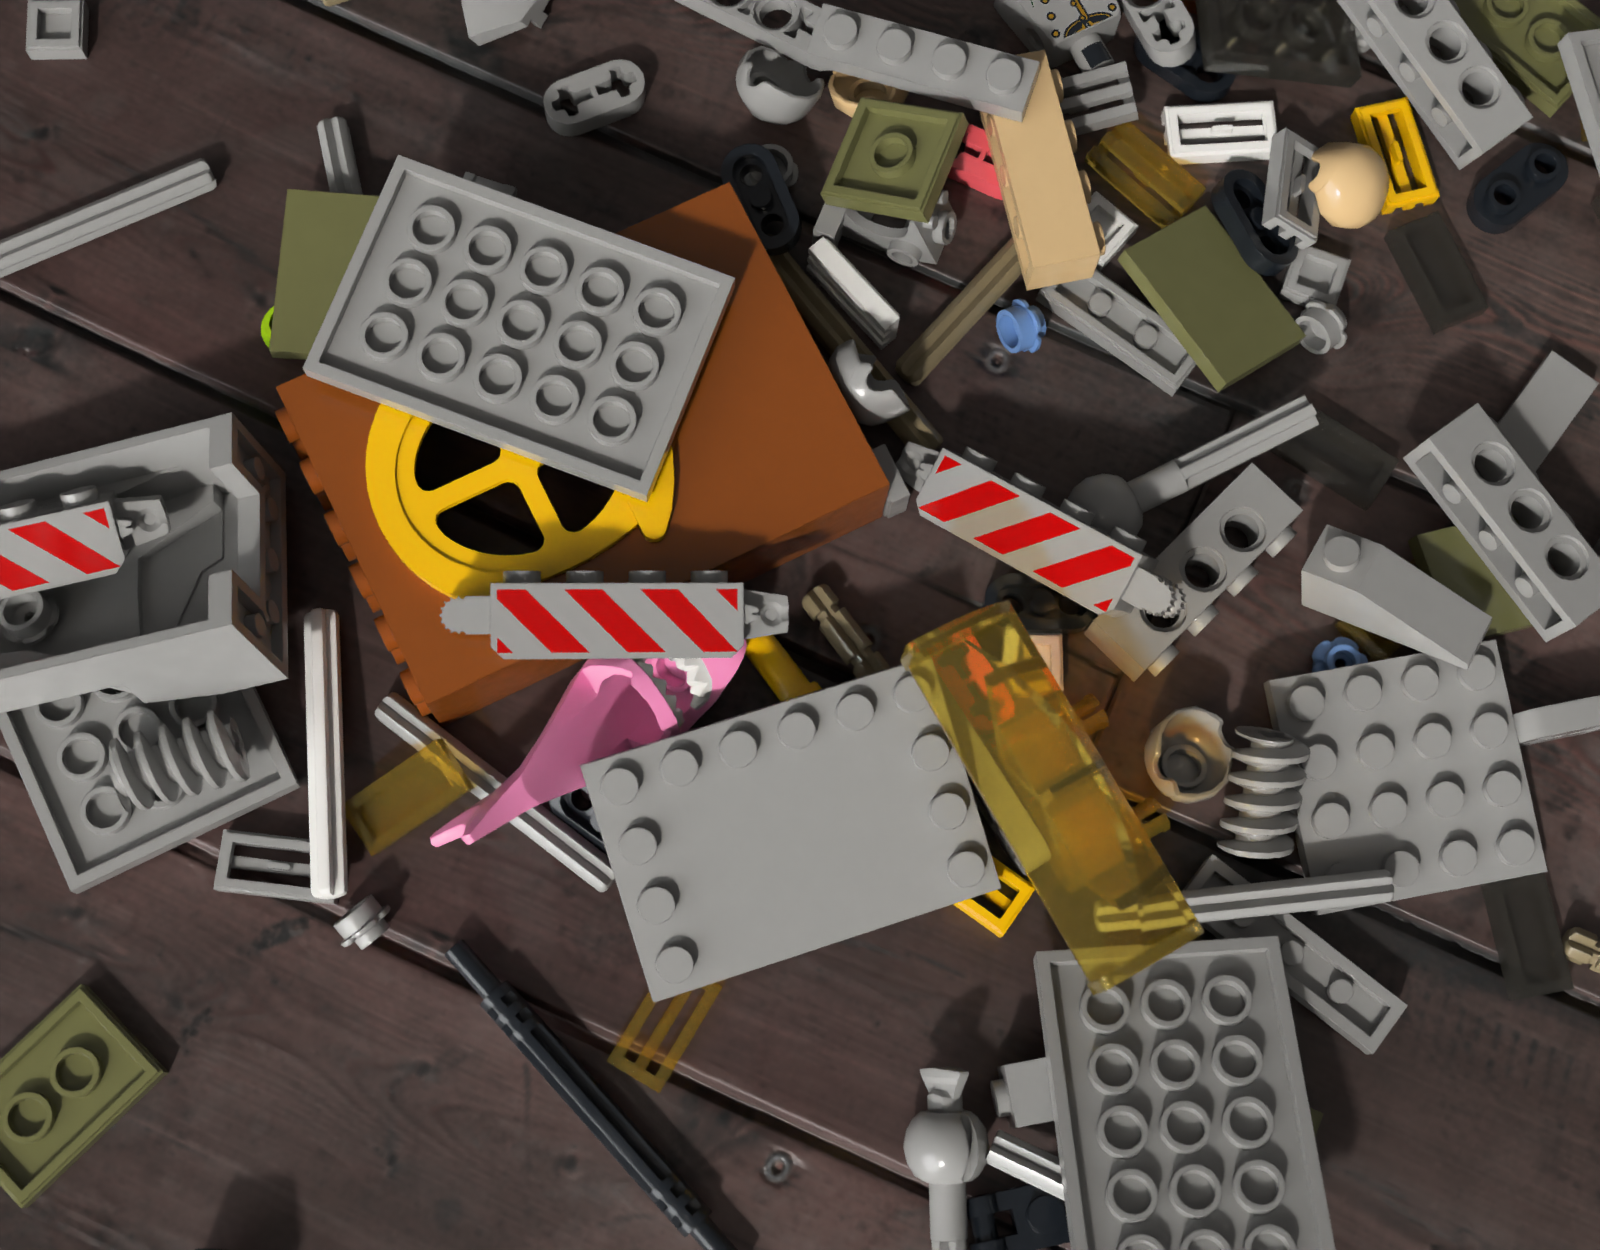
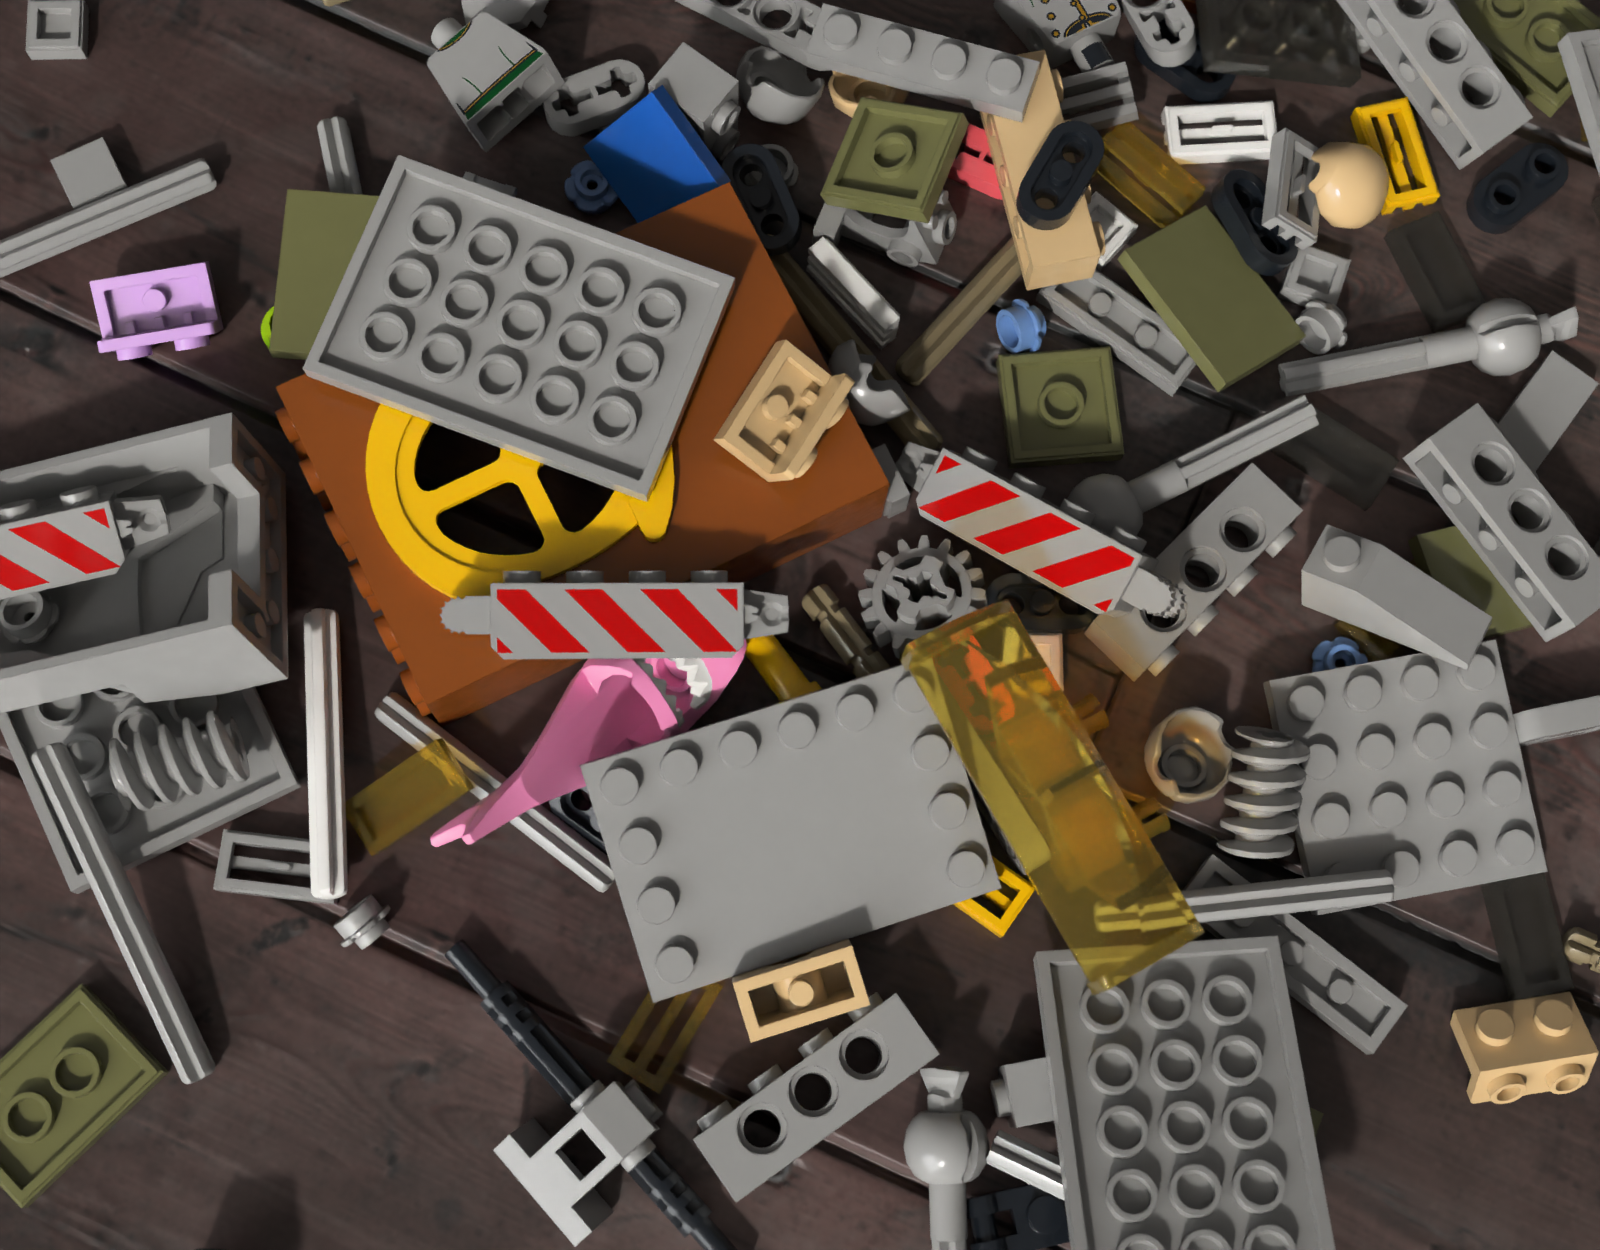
none -> light grey axle [31,742,215,1084]
none -> light grey tile [50,137,128,209]
none -> lavender bracket [89,261,223,361]
none -> light grey torso [426,12,565,152]
none -> light grey tile [493,1079,663,1247]
none -> medium blue plate [564,160,618,215]
none -> blue tile [583,85,731,223]
none -> light grey brick [648,42,741,160]
none -> light grey brick [693,992,940,1203]
none -> tan bracket [713,339,855,482]
none -> tan brick [732,939,870,1043]
none -> light grey gear [858,535,988,659]
none -> olive tile [996,346,1125,469]
none -> black plate [1016,121,1104,230]
none -> light grey piece [1278,298,1579,397]
none -> tan bracket [1450,991,1599,1104]

